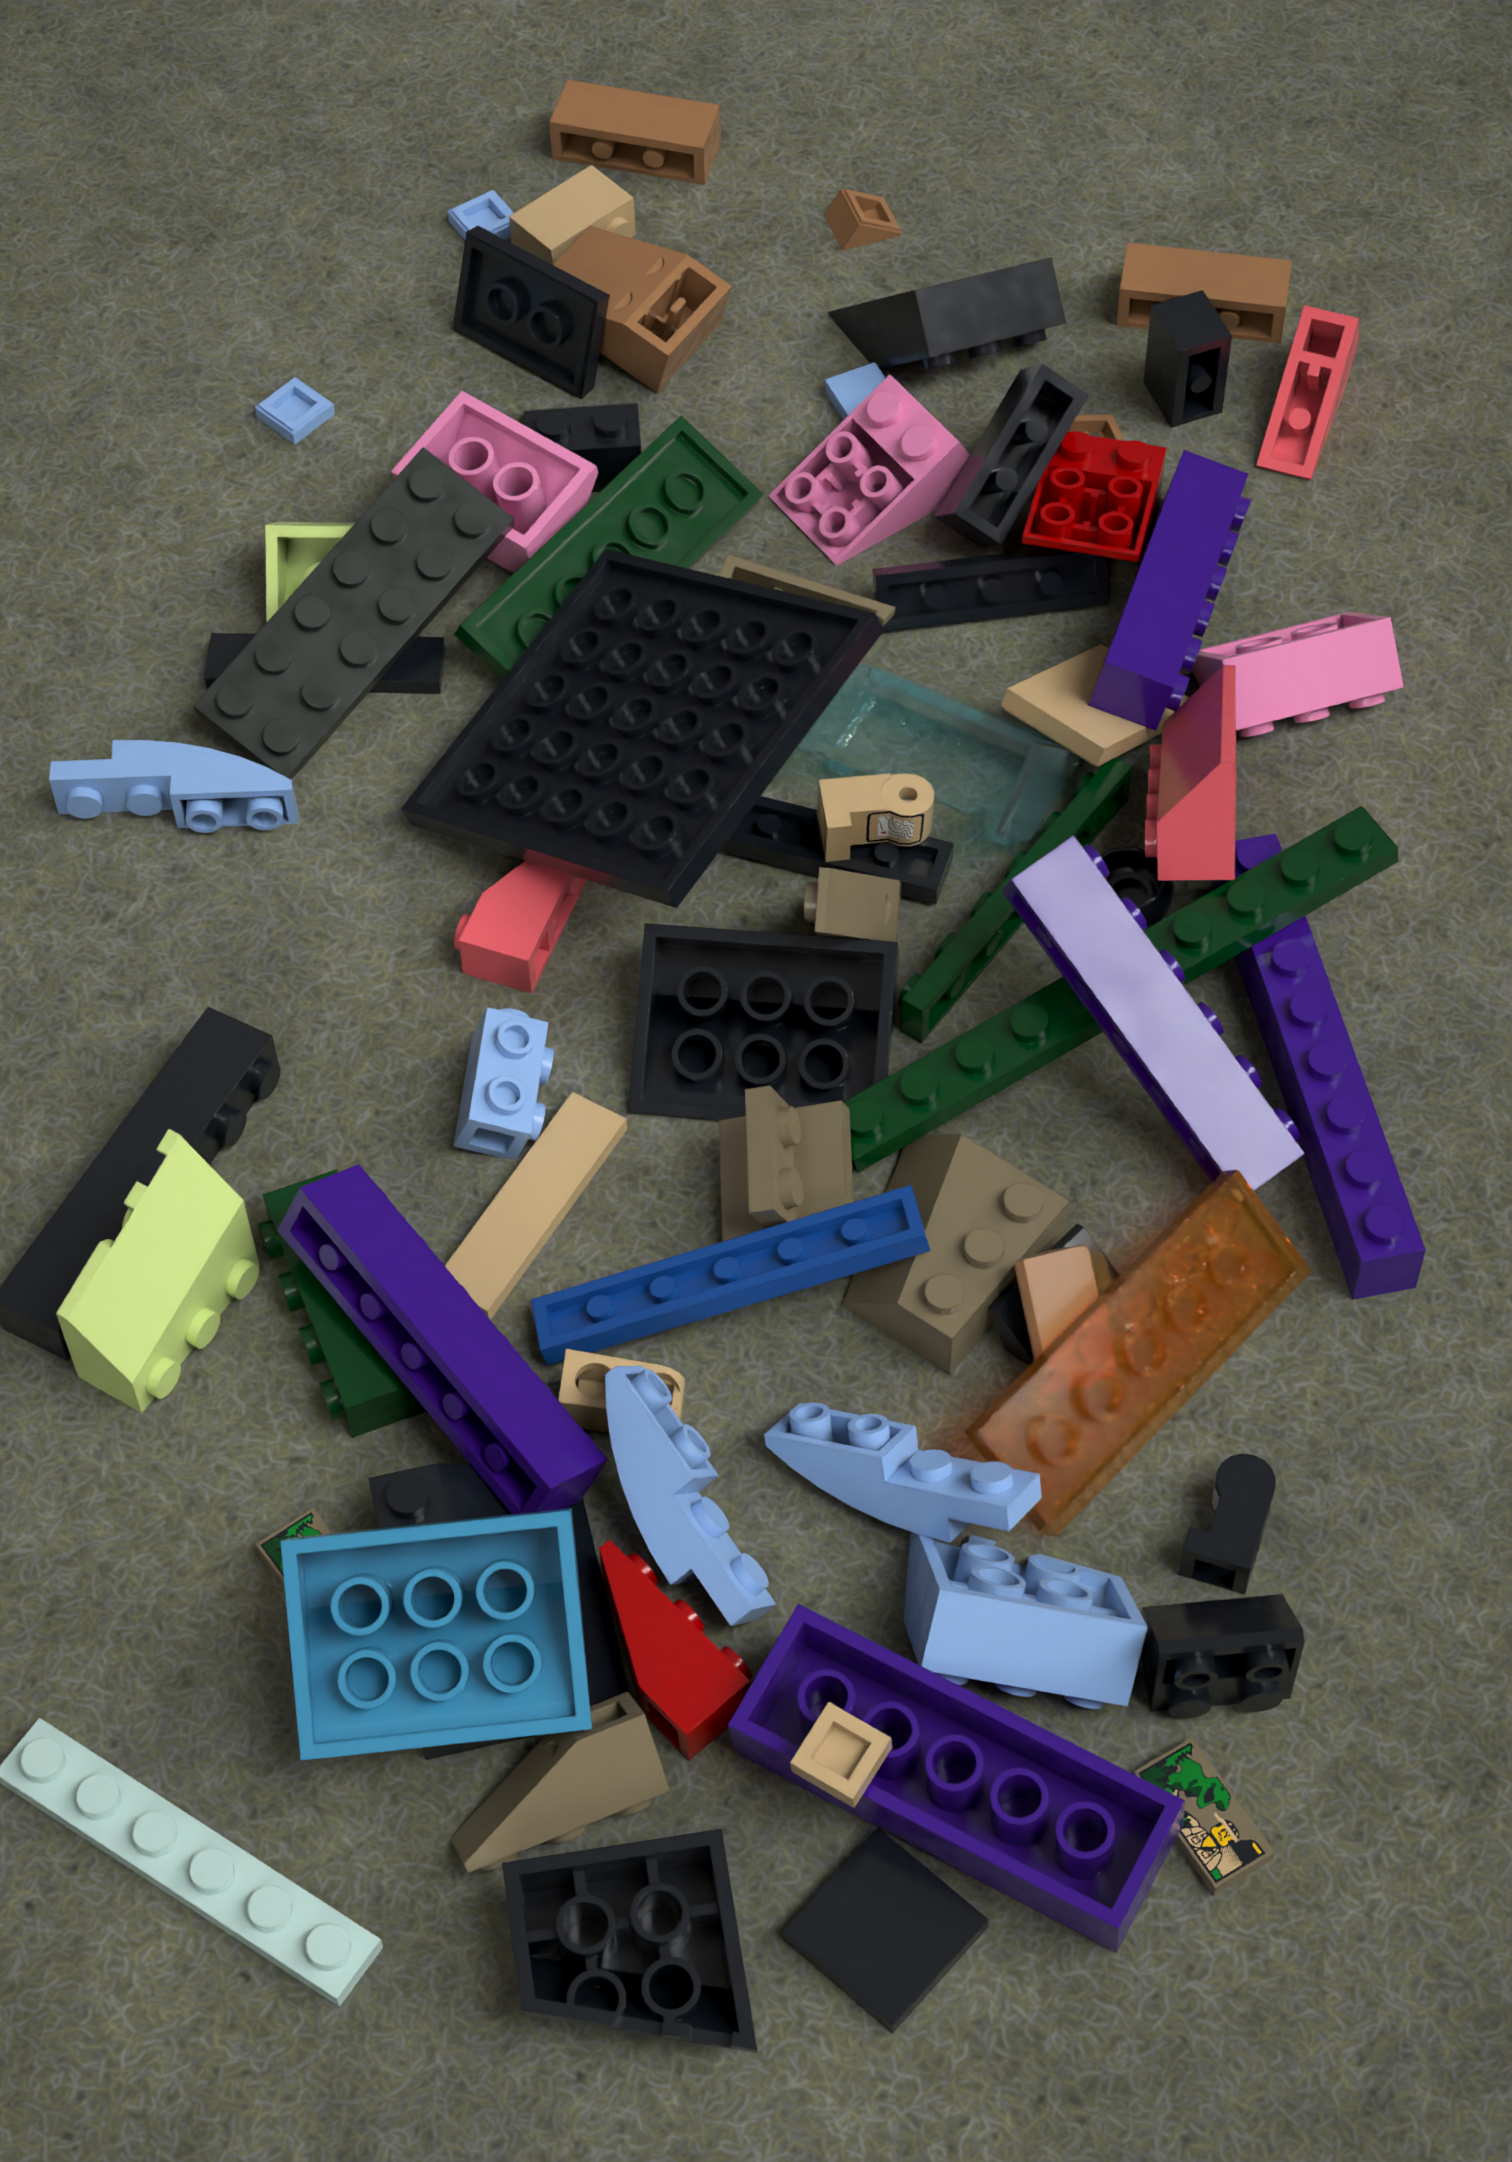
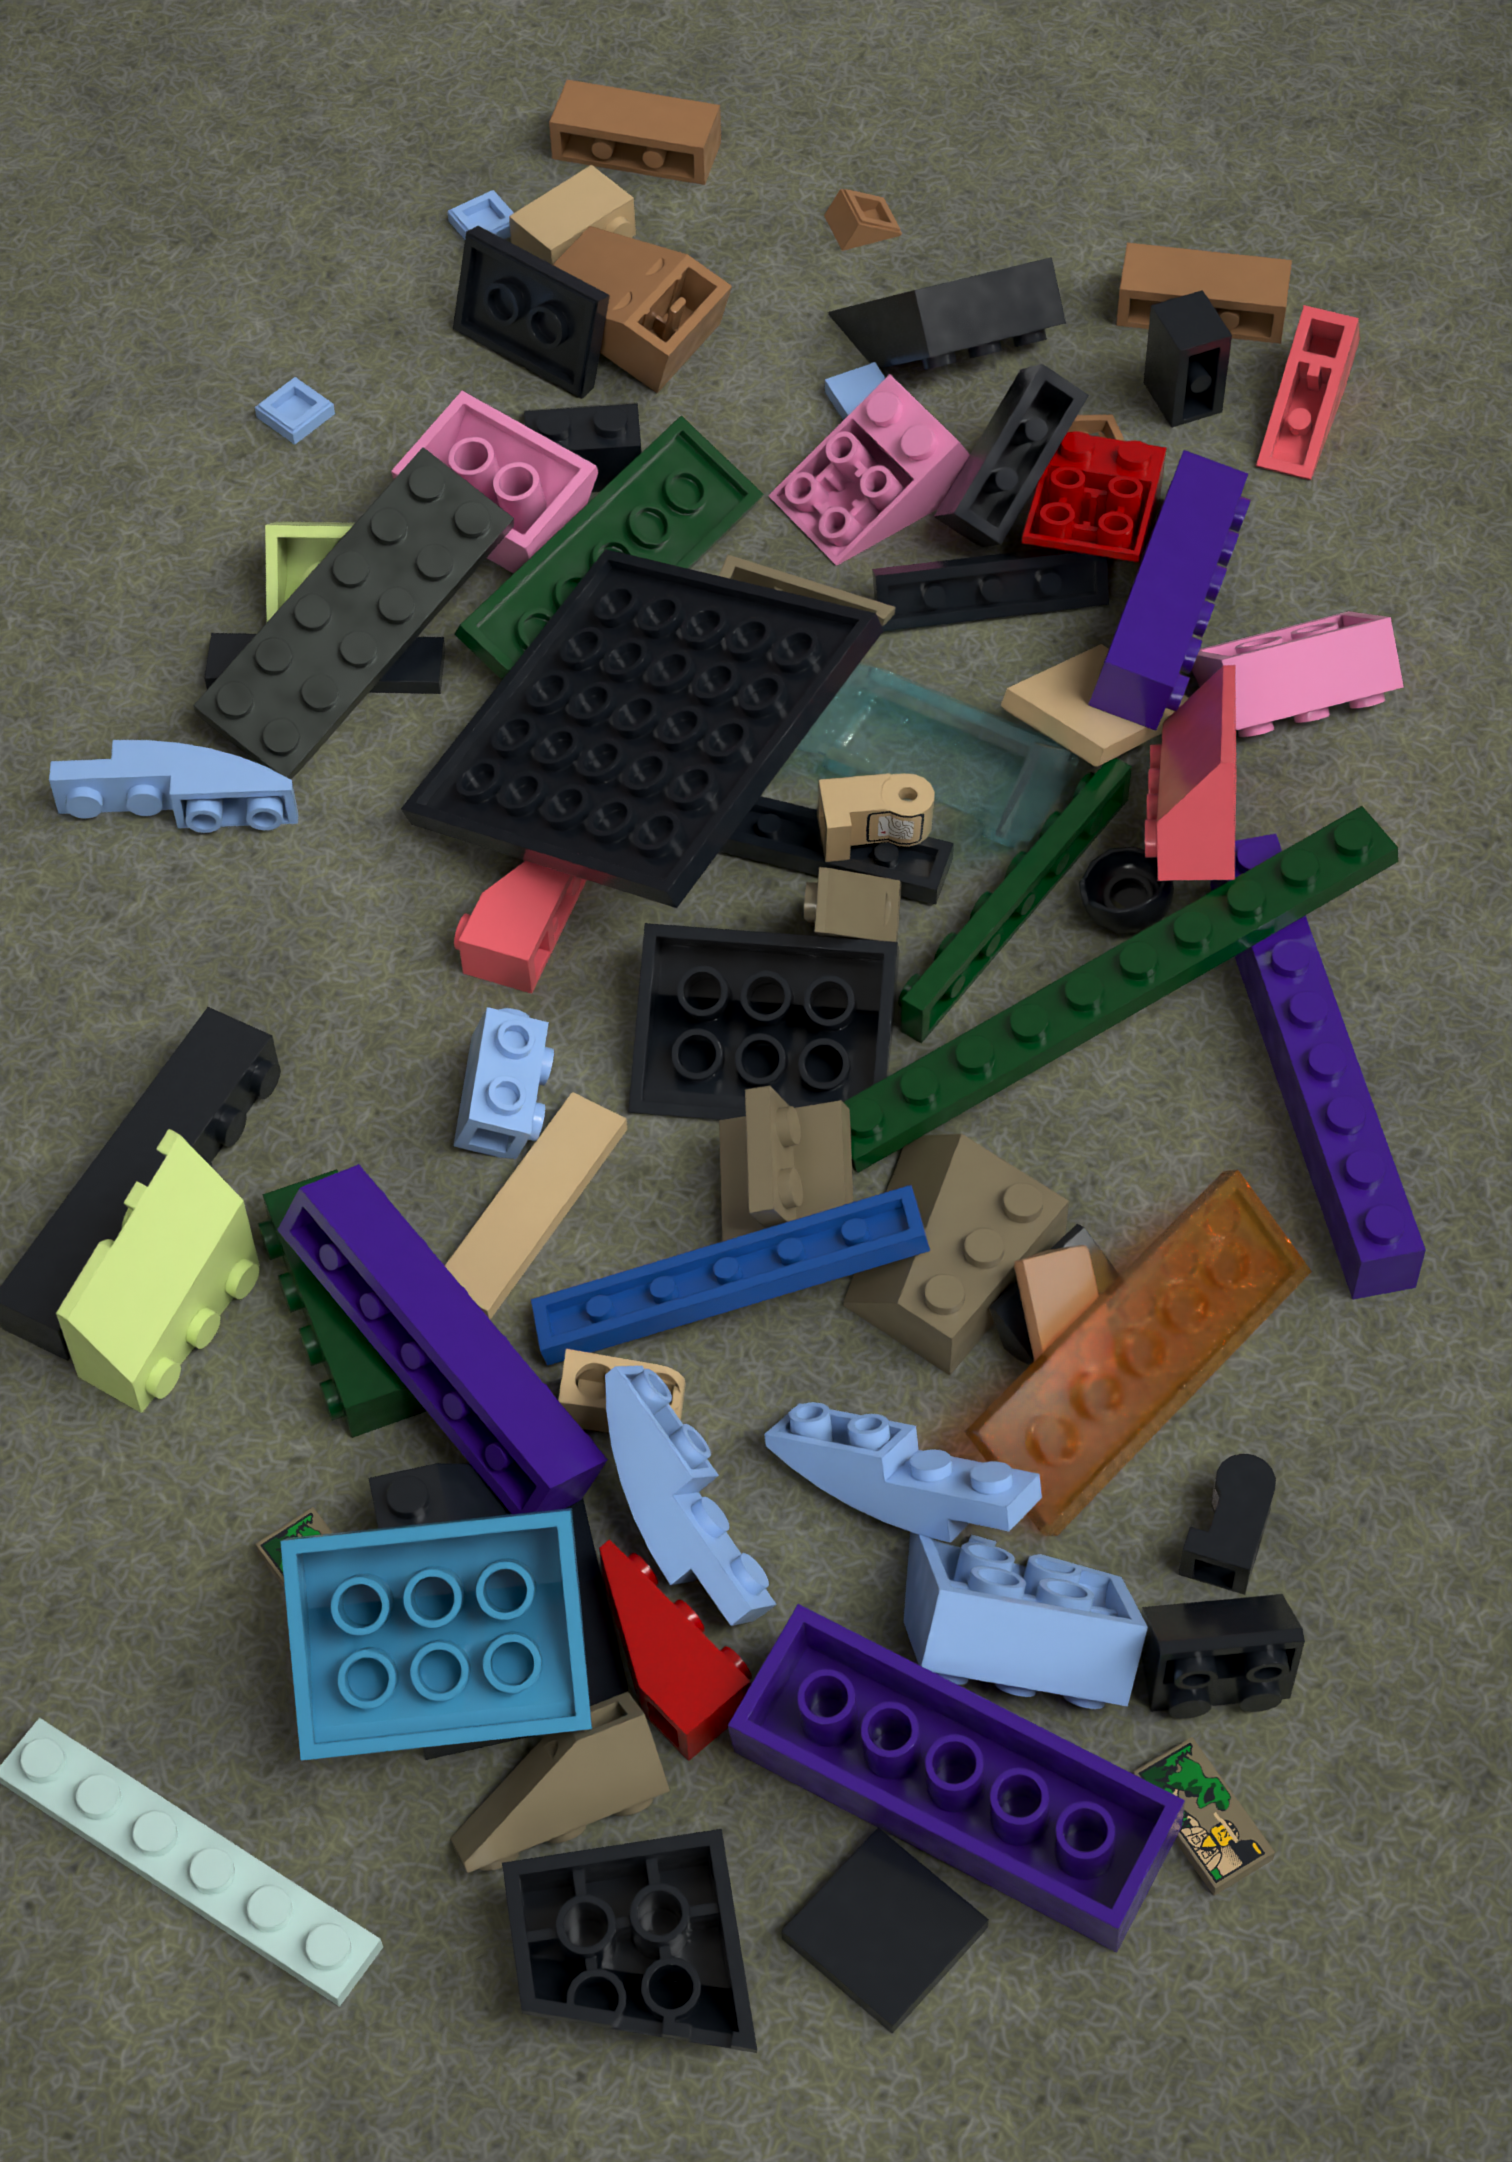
tan plate [790,1702,892,1808] -> none
brick [1001,835,1305,1204] -> none

